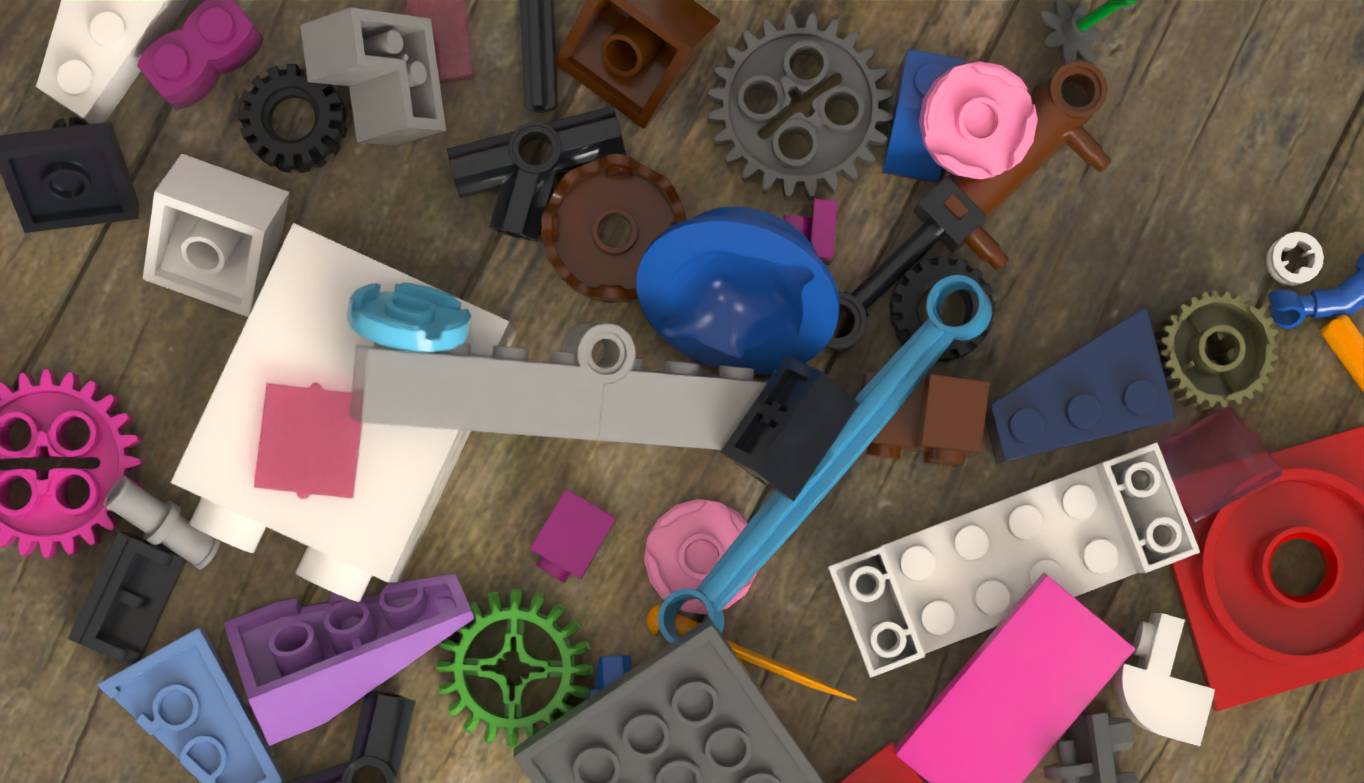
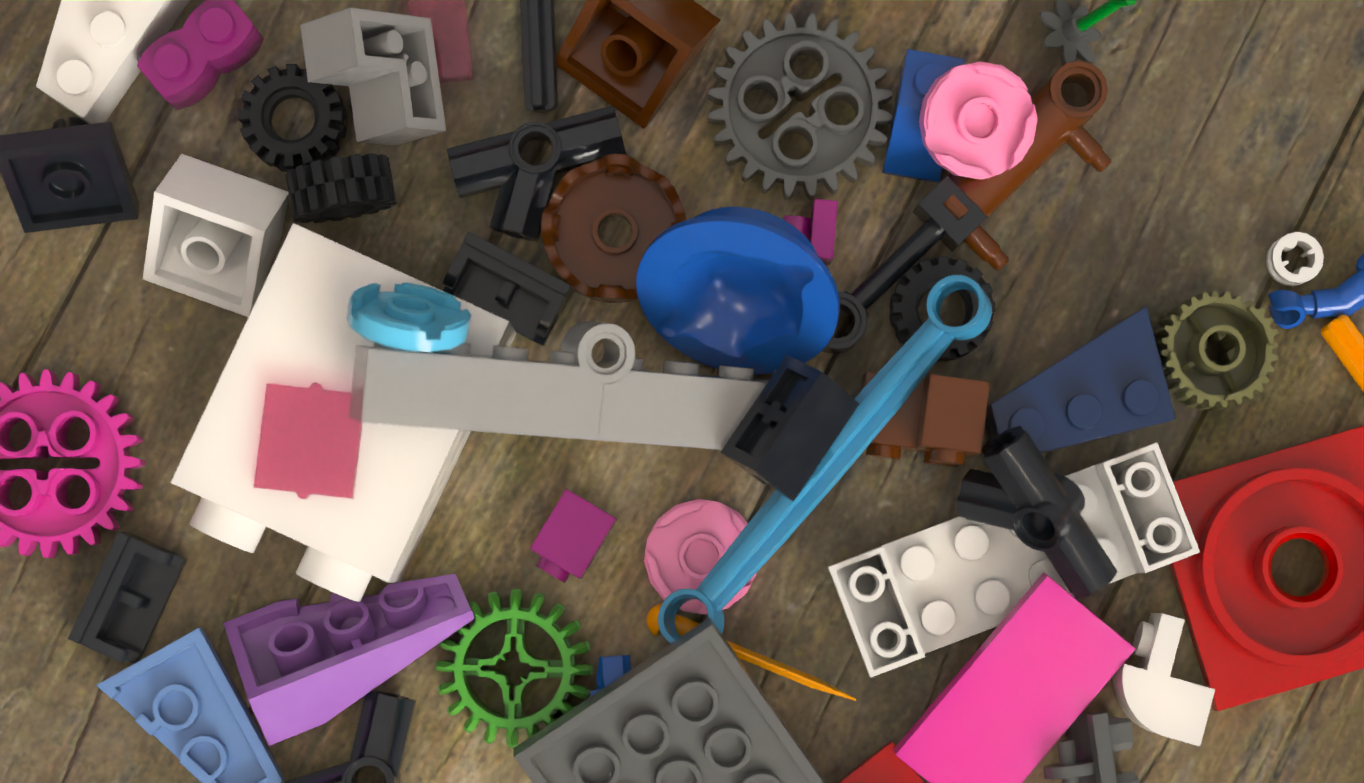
light grey pin [103,475,220,570] -> none
clear pink piece [1158,407,1282,524] -> none
none -> black tyre [285,153,397,223]
none -> black hinge [442,231,573,347]
none -> black piece [957,425,1117,599]

